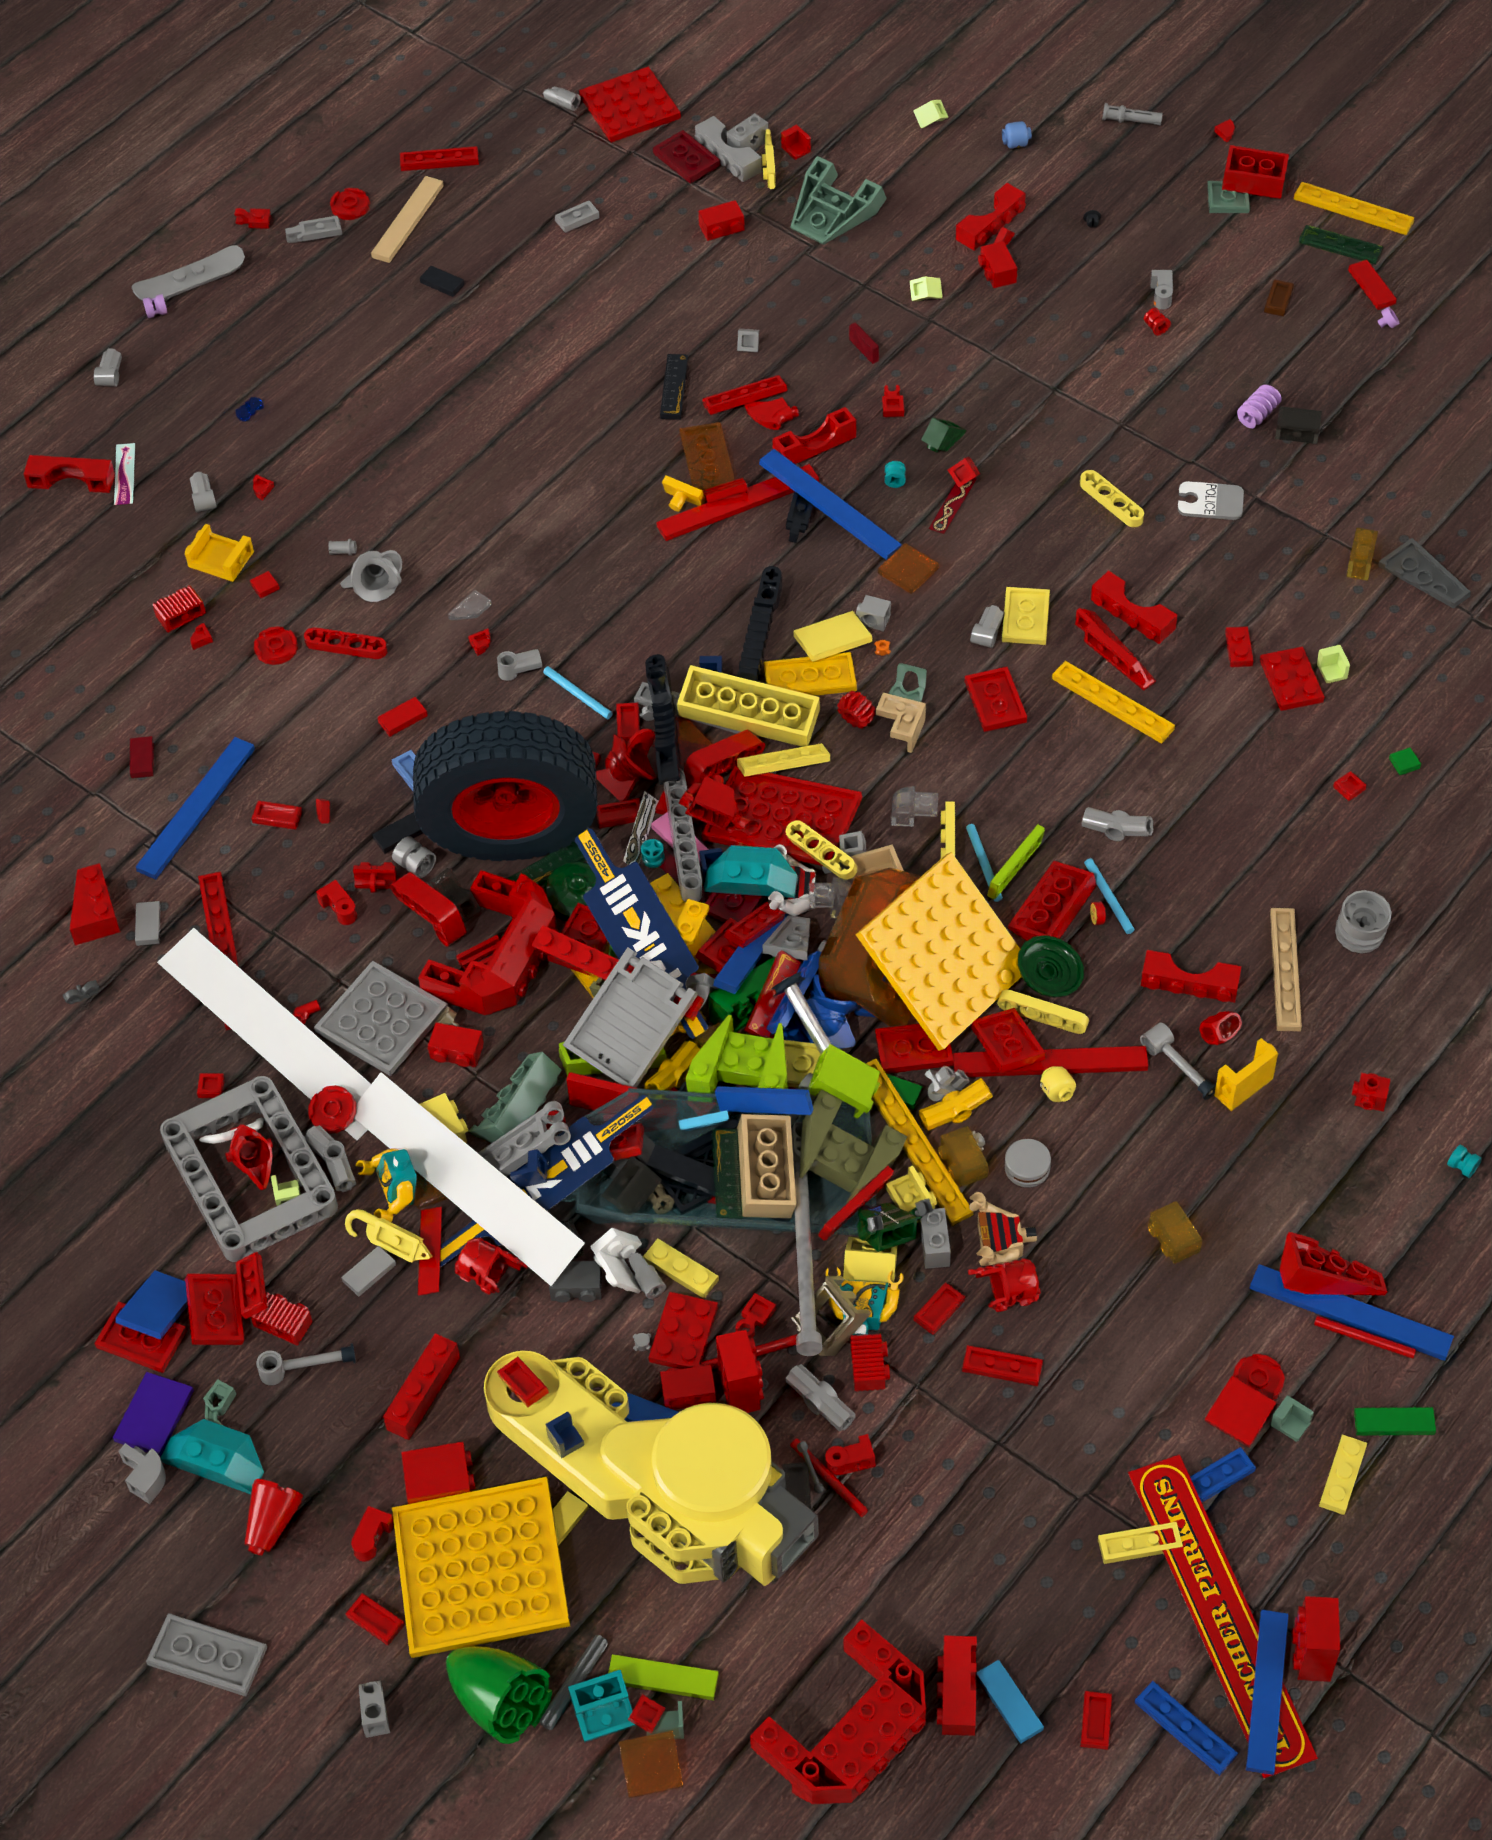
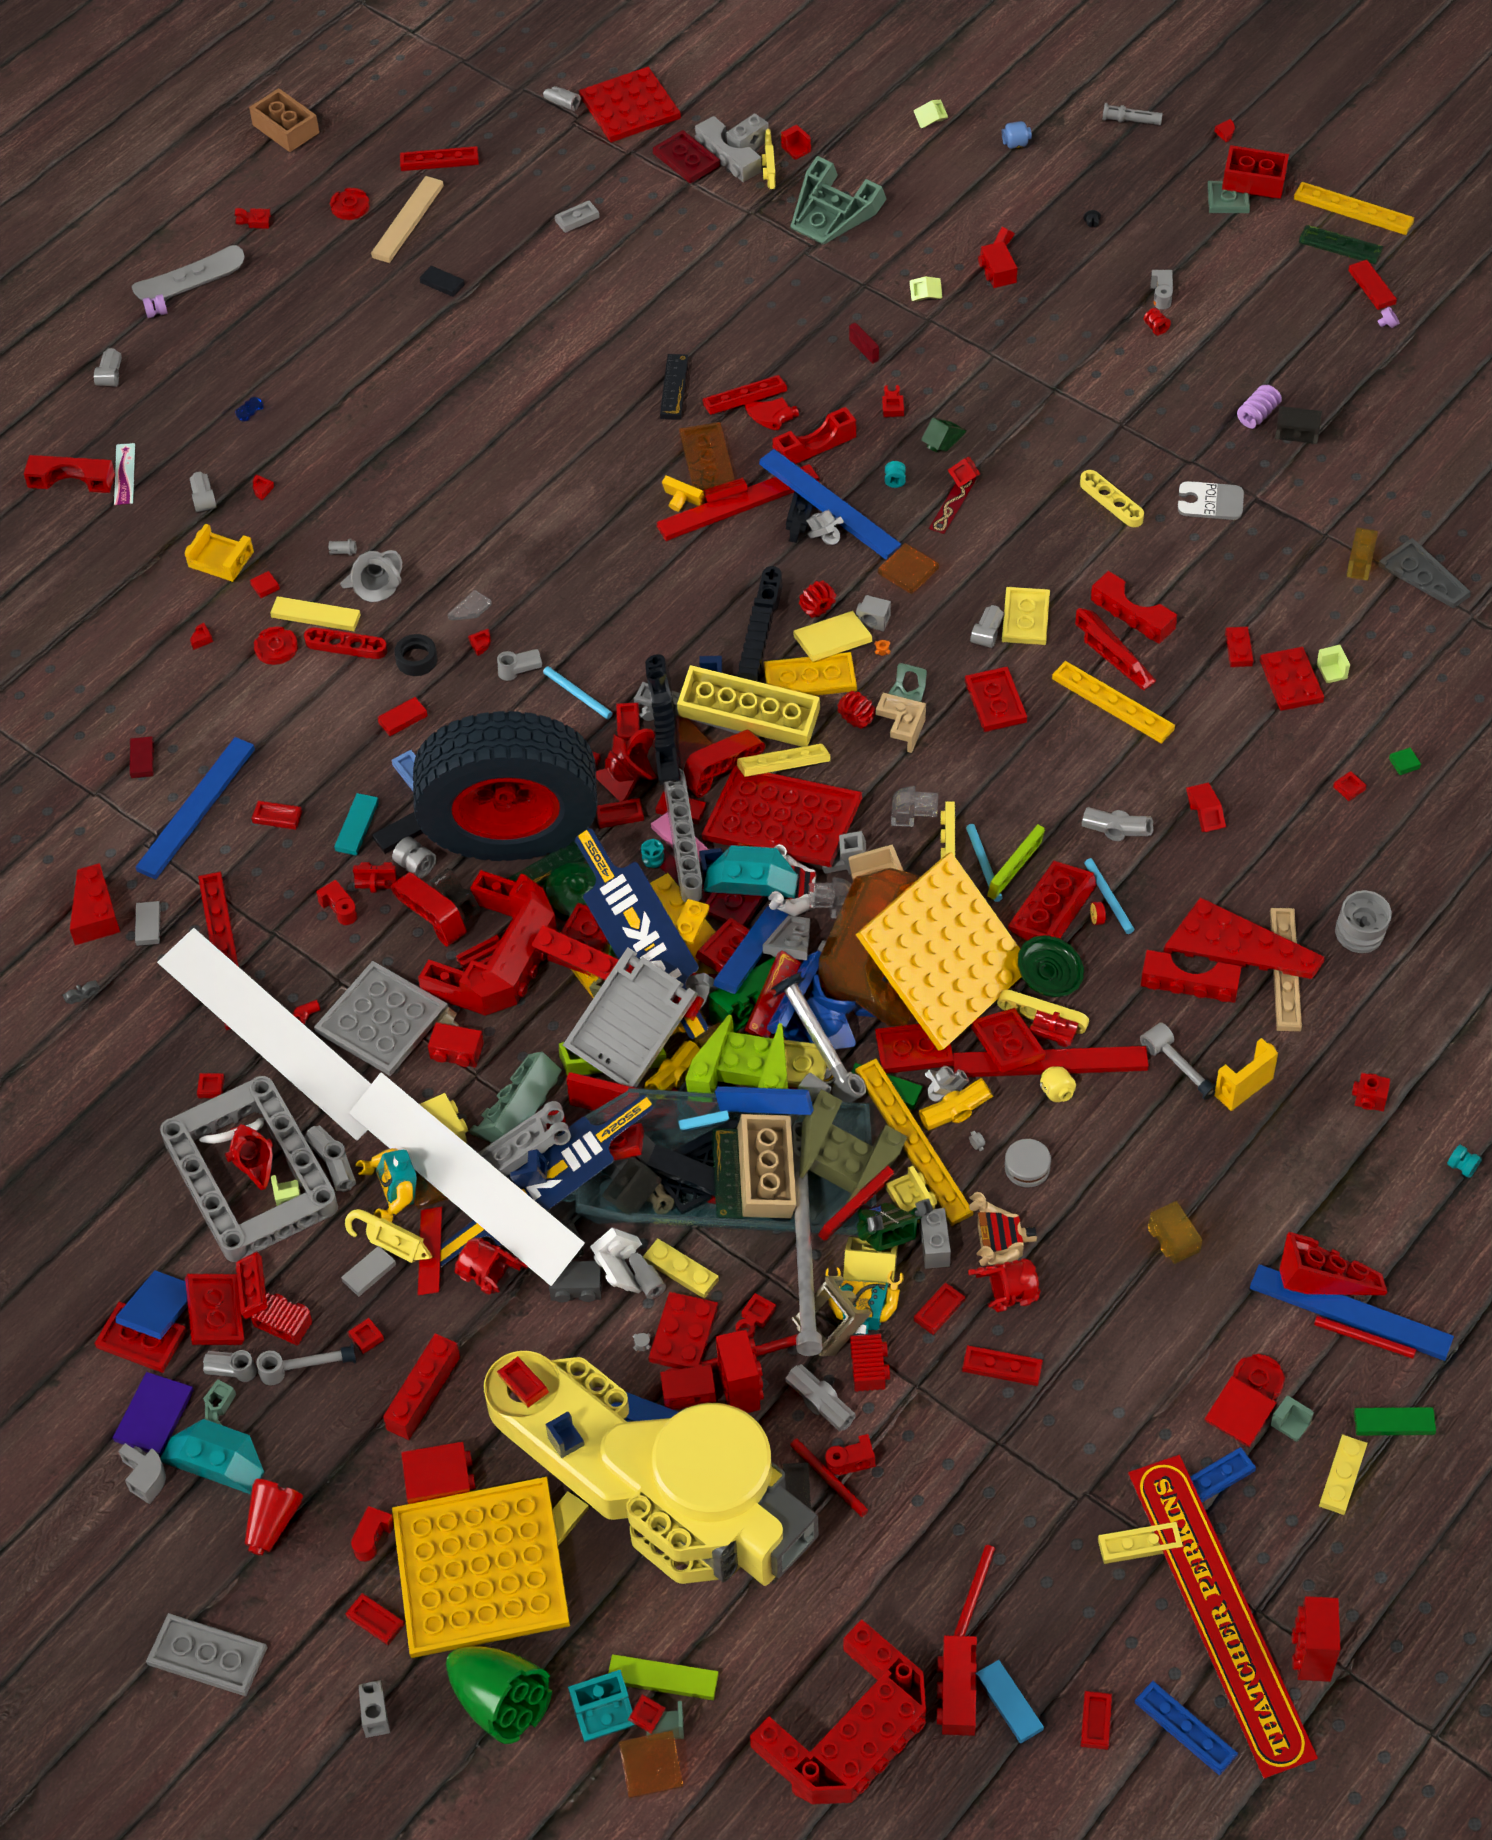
red brick [153,585,206,633] -> none
light grey hinge [285,216,342,243] -> none
red tile [308,1085,357,1134] -> none
red tile [316,799,330,824] -> none
dark grey axle [540,1635,608,1730] -> none
sticker [623,791,659,865] -> none
red torso [679,775,749,832] -> none
red brick [698,200,745,241] -> none
red tile [724,902,785,948] -> none
light grey tile [737,329,759,352] -> none
light yellow beam [786,821,857,880] -> none
dark grey hinge [797,1441,824,1494] -> none
lime panel [807,1044,880,1119] -> none
clear yellow brick [938,1126,988,1187] -> none
red arch [956,183,1026,251] -> none
red rock [1199,1011,1242,1045] -> none
blue tile [1246,1609,1288,1775] -> none
reddish brown tile [1264,280,1294,317] -> none
none -> light grey piece [203,1350,257,1382]
none -> medium nougat brick [249,88,319,152]
none -> light yellow tile [270,596,361,631]
none -> teal tile [334,793,379,856]
none -> red plate [348,1318,384,1354]
none -> black tyre [394,634,437,676]
none -> red gear [799,580,836,618]
none -> light grey hips [806,509,844,545]
none -> red bar [953,1545,995,1636]
none -> red hips [1030,1010,1078,1047]
none -> red wing [1164,897,1324,979]
none -> red slope [1186,782,1226,832]

